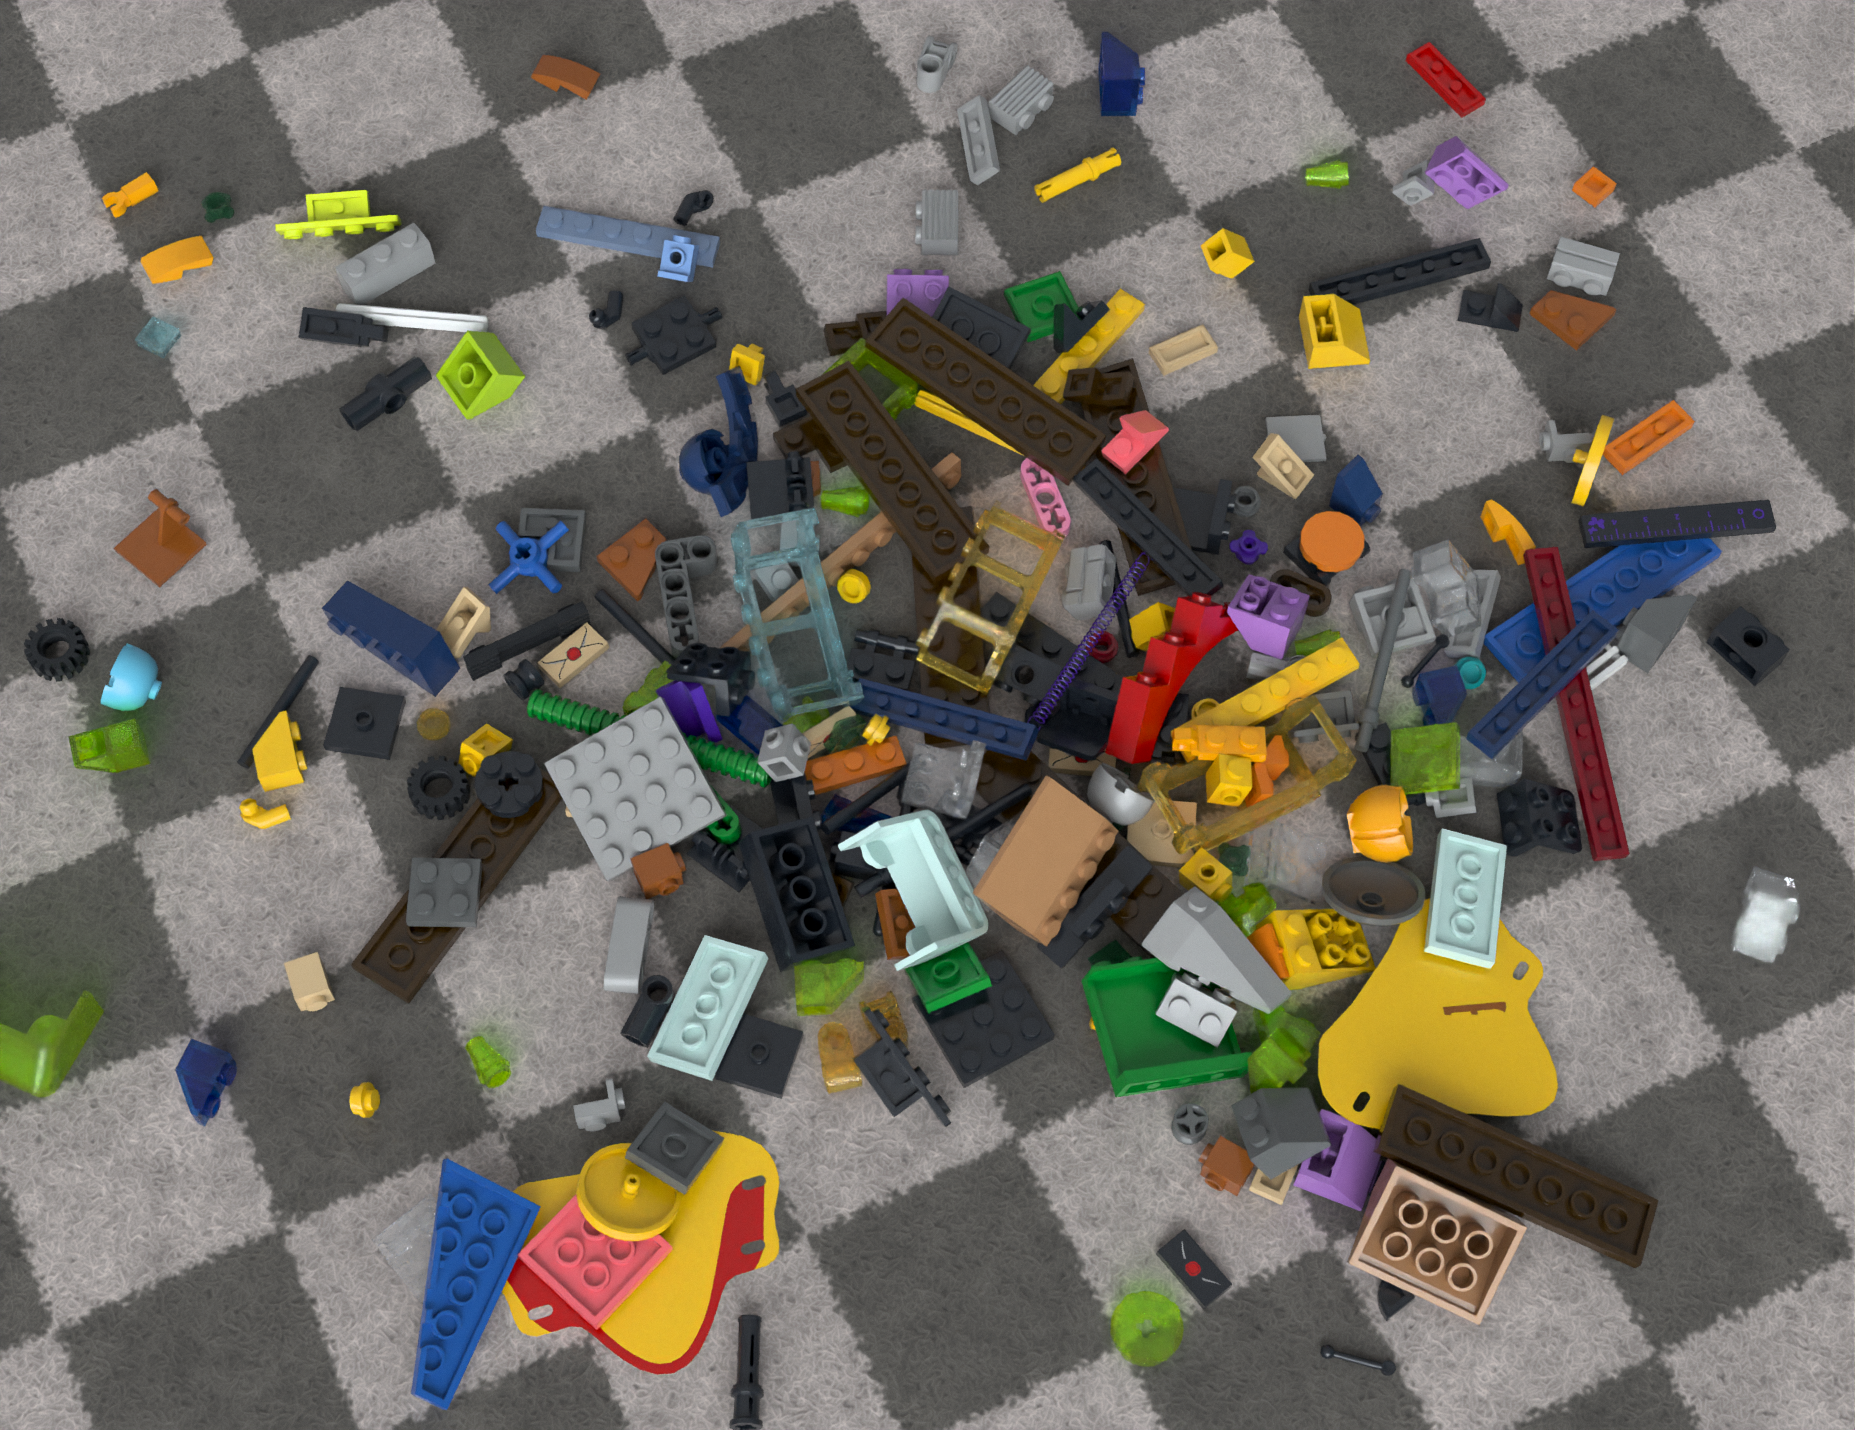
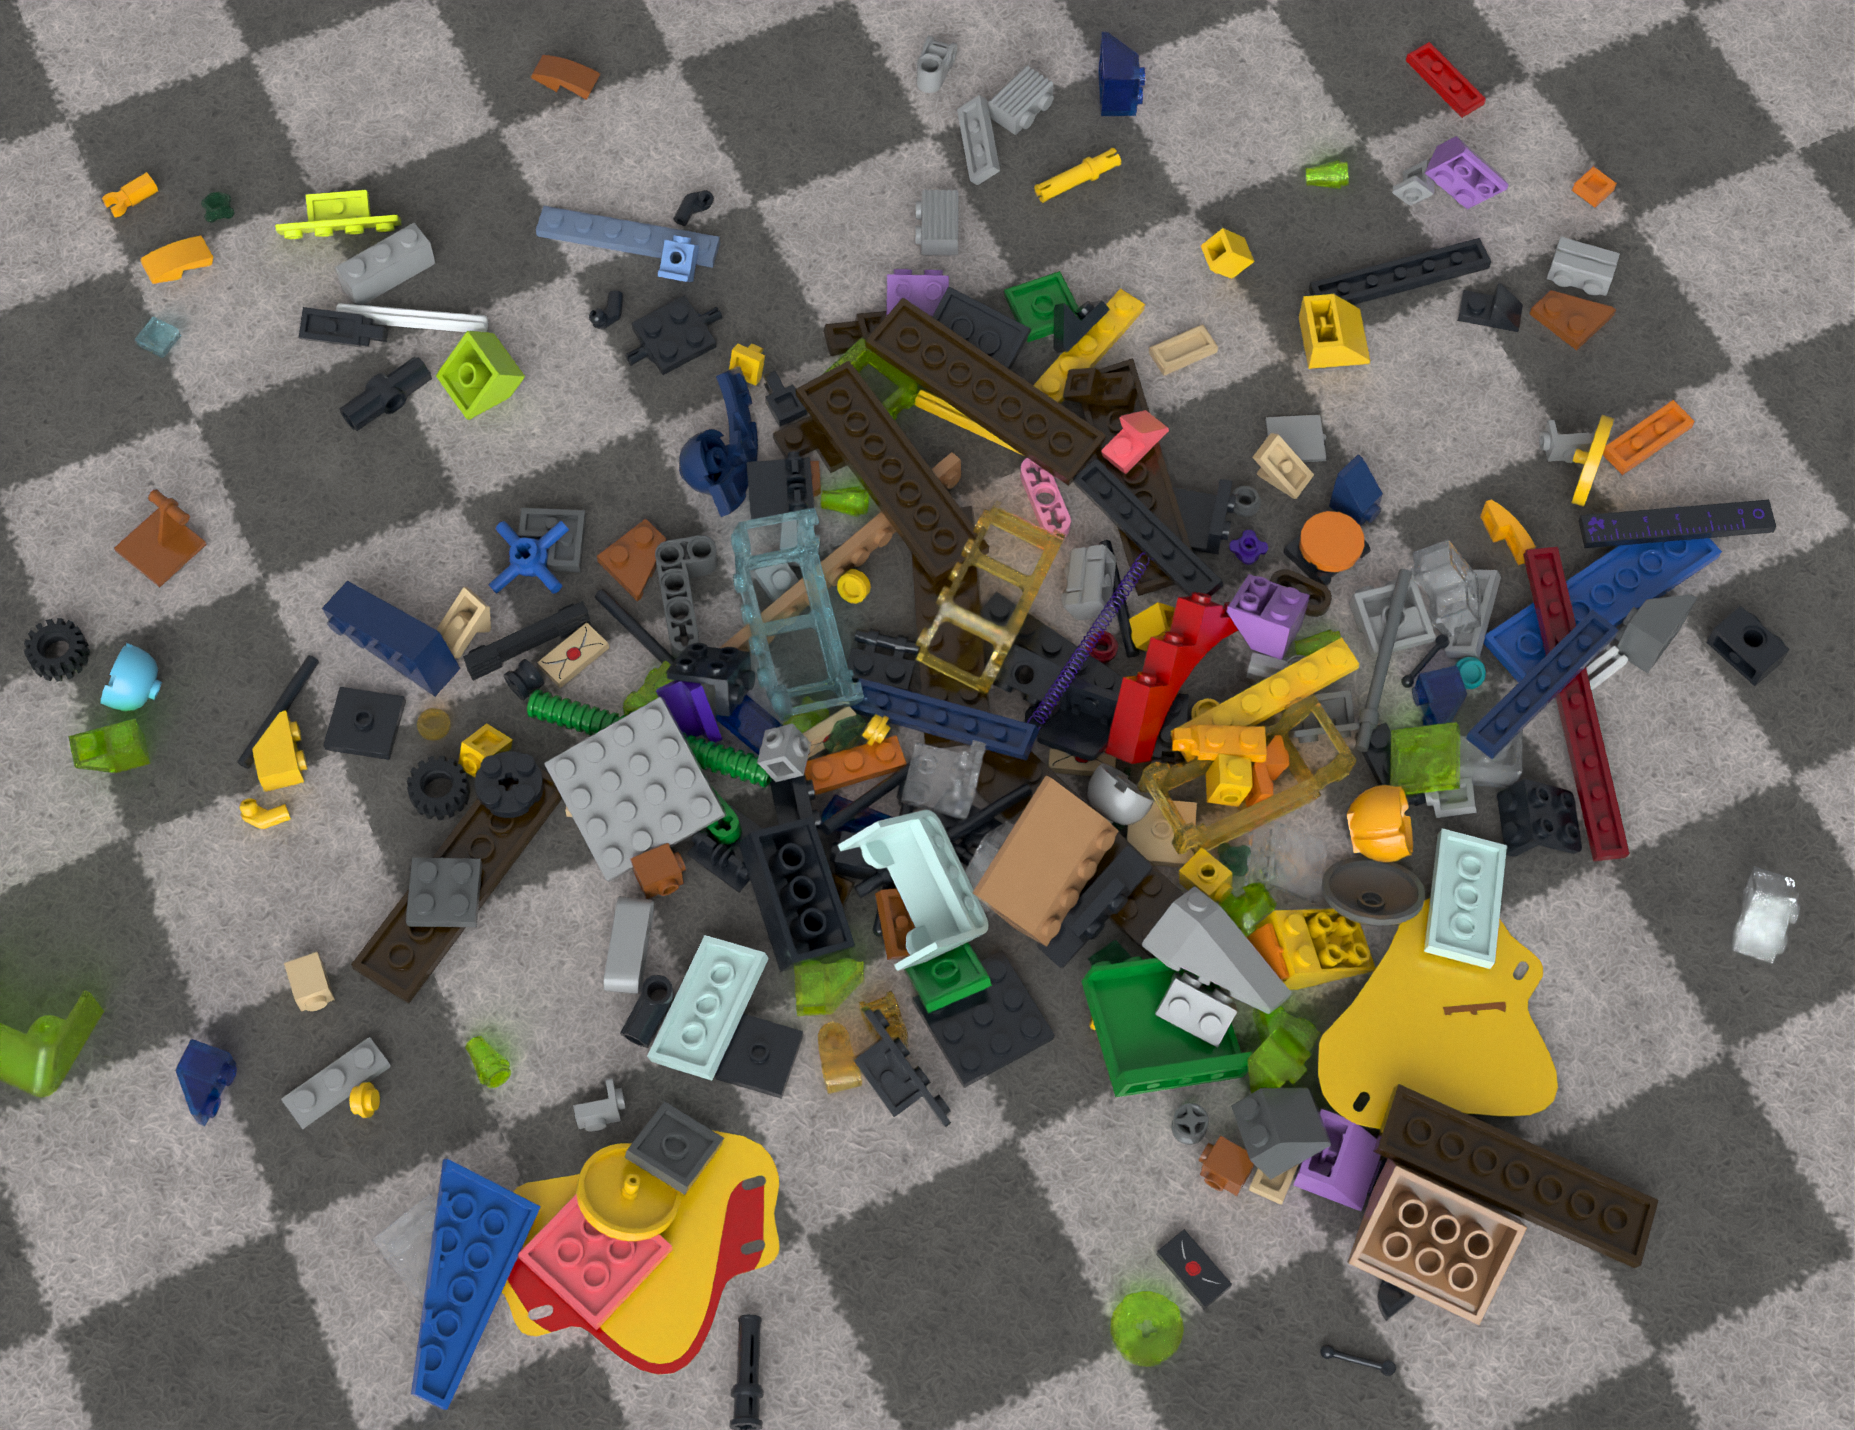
none -> light grey plate [281,1037,391,1129]

